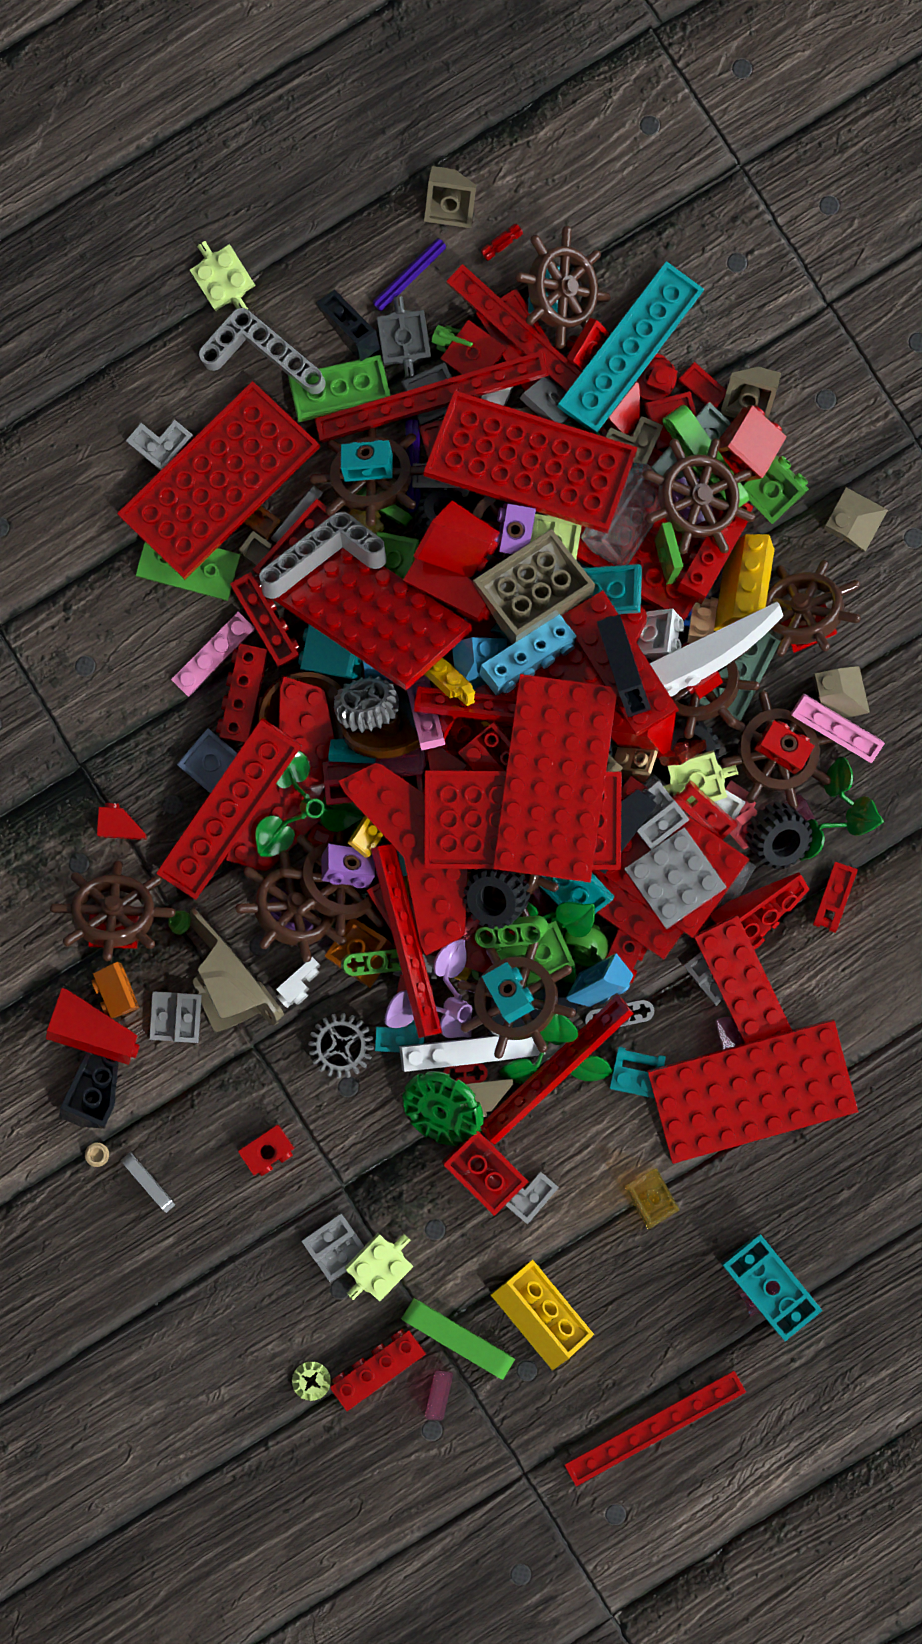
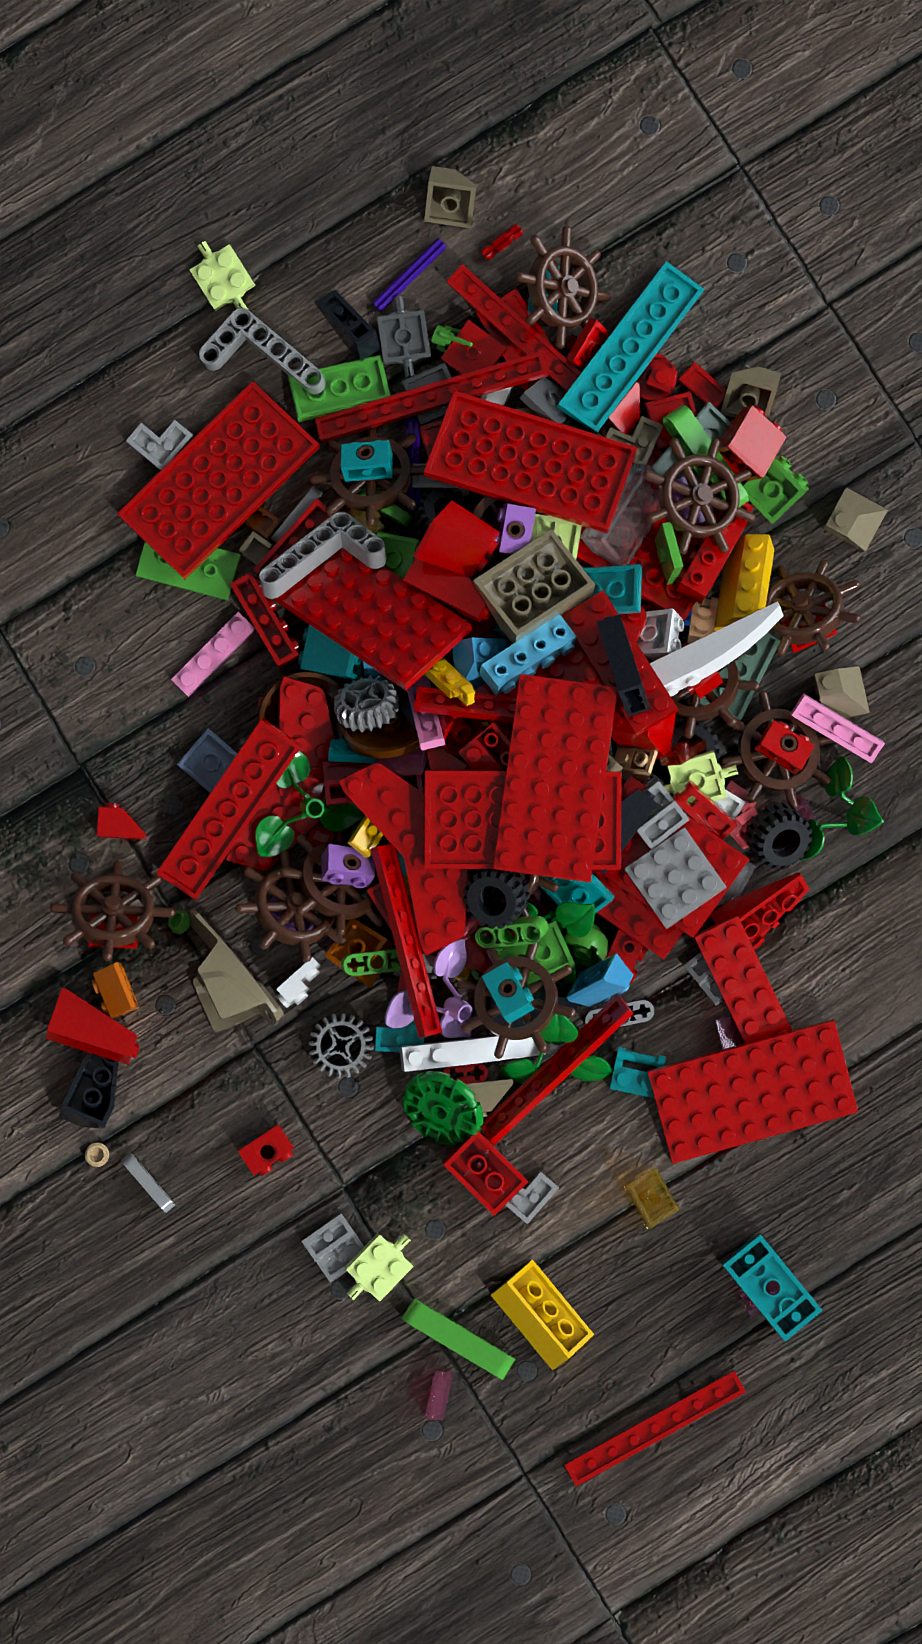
light grey slope [149,991,202,1043] -> none
red brick [216,643,269,744] -> none
yellowish green gear [292,1362,331,1401] -> none
red brick [330,1329,426,1411] -> none
red plate [813,862,858,933] -> none

